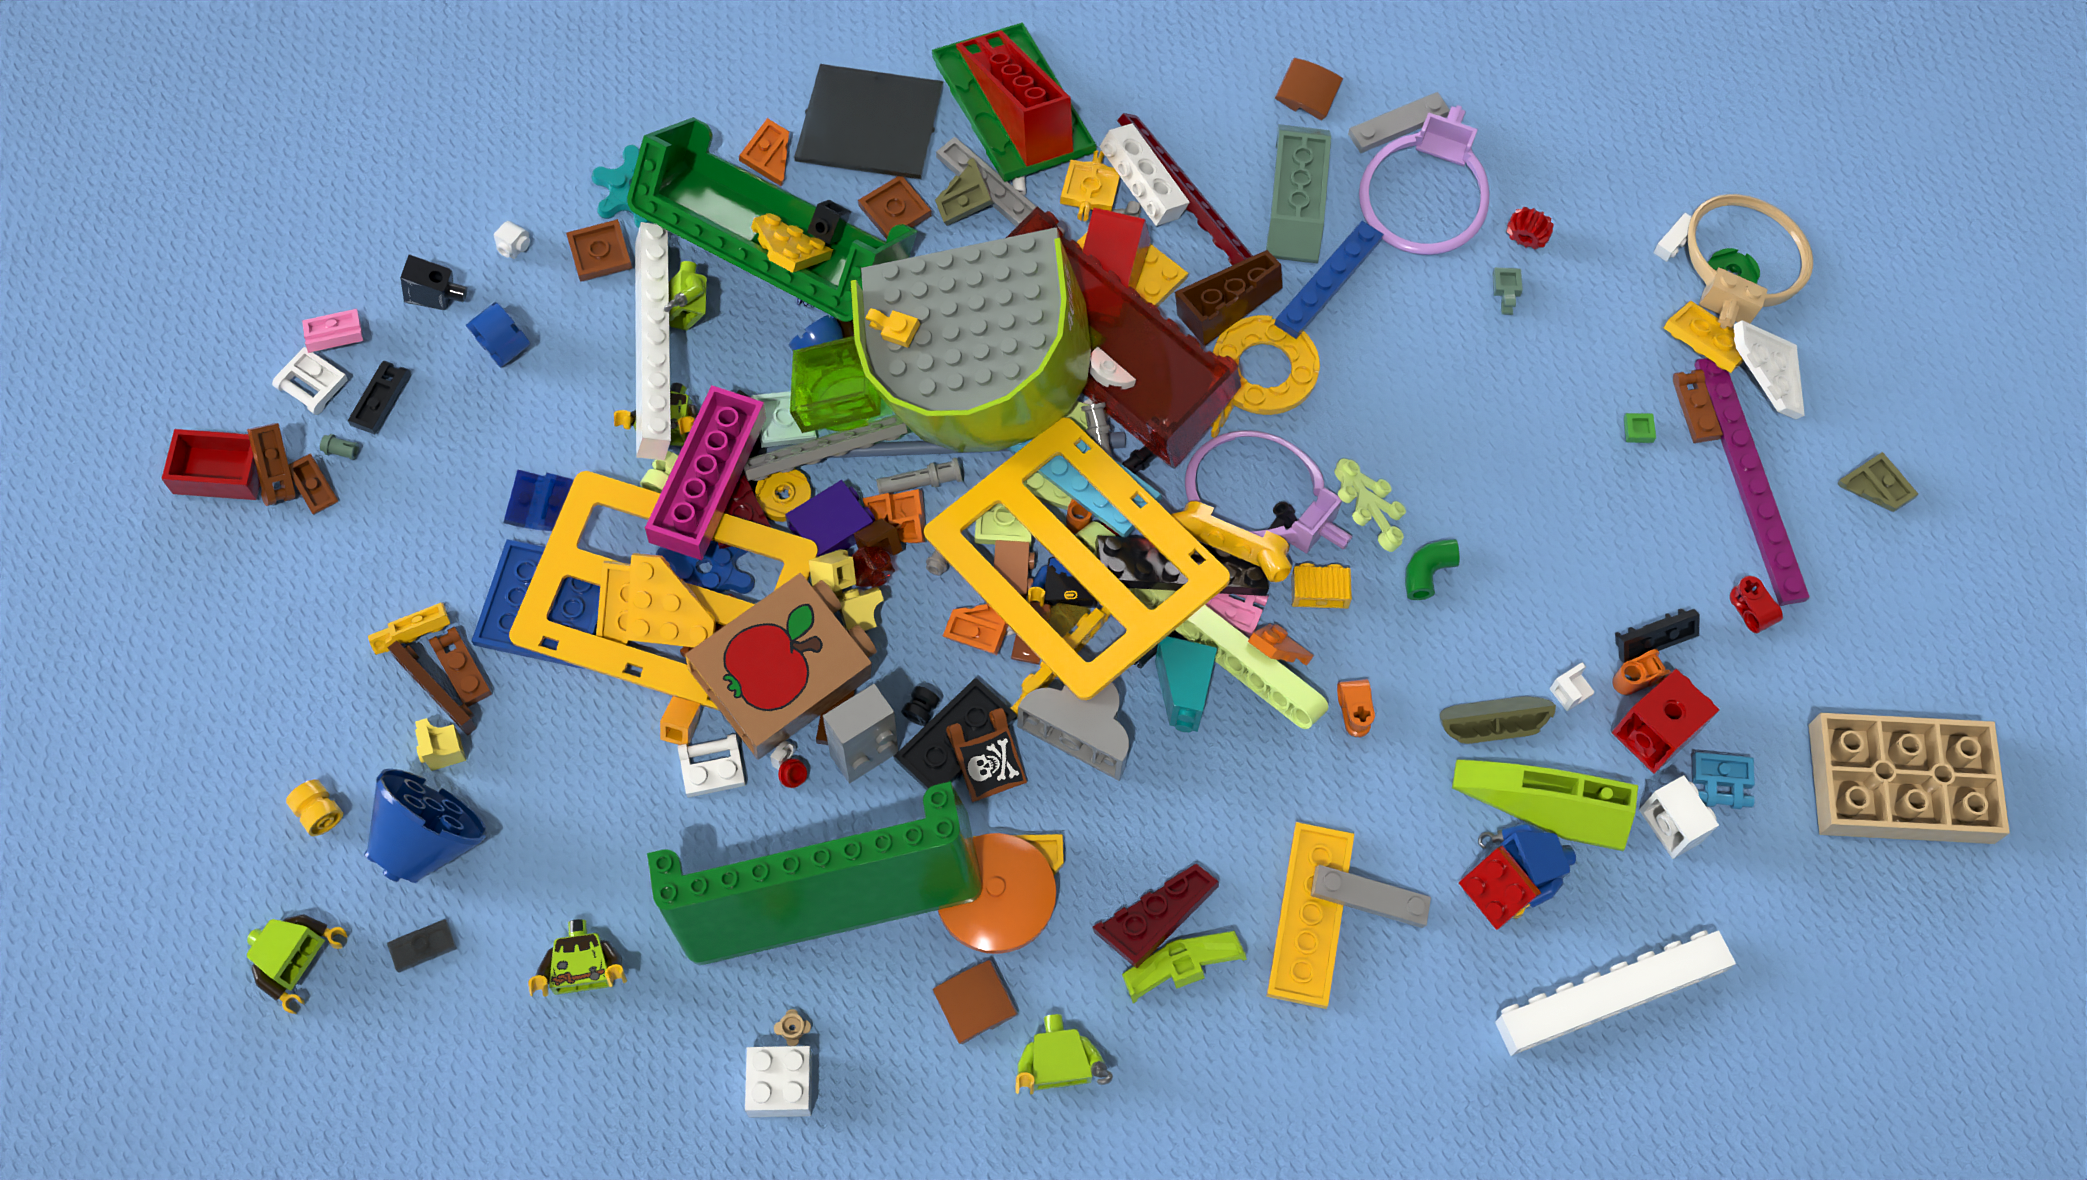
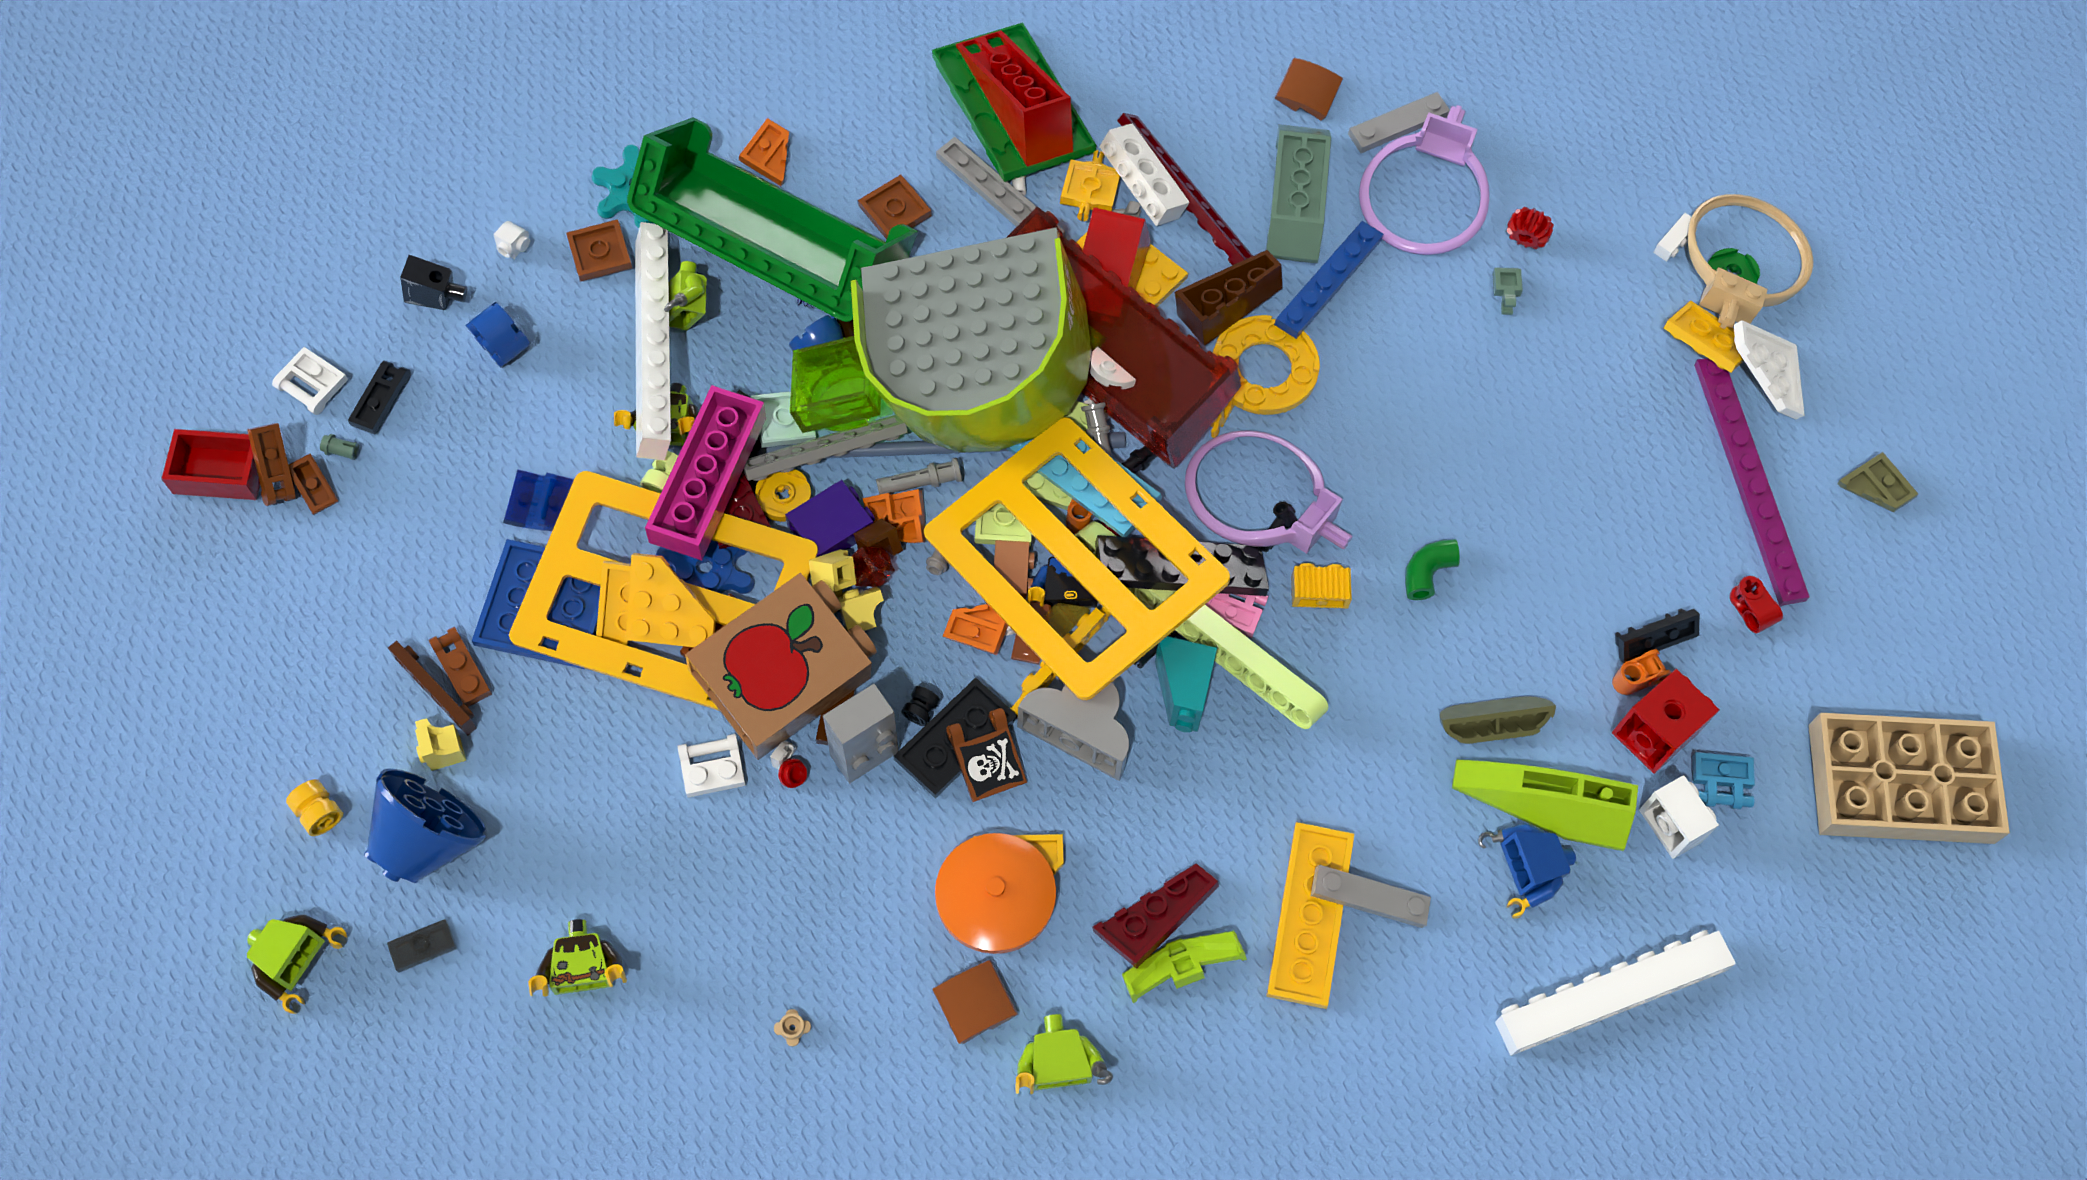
bright pink plate [302,309,363,353] -> none
yellow hinge [368,603,451,655] -> none
green windscreen [647,782,982,965] -> none
light orange brick [660,696,701,746] -> none
white brick [745,1046,812,1117] -> none
yellow plate [751,213,833,273] -> none
clear smoke piece [794,64,943,179] -> none
black brick [807,200,851,245] -> none
yellow plate [865,308,920,348] -> none
olive wing [935,157,994,226] -> none
yellow plate [1170,501,1292,582] -> none
orange wing [1248,624,1314,665] -> none
yellowish green plant [1334,458,1406,552] -> none
orange piece [1337,679,1375,737] -> none
red plate [1458,845,1541,930] -> none
white panel [1550,662,1594,711] -> none
bright green plate [1623,413,1656,443] -> none
dark orange plate [1673,369,1723,443] -> none

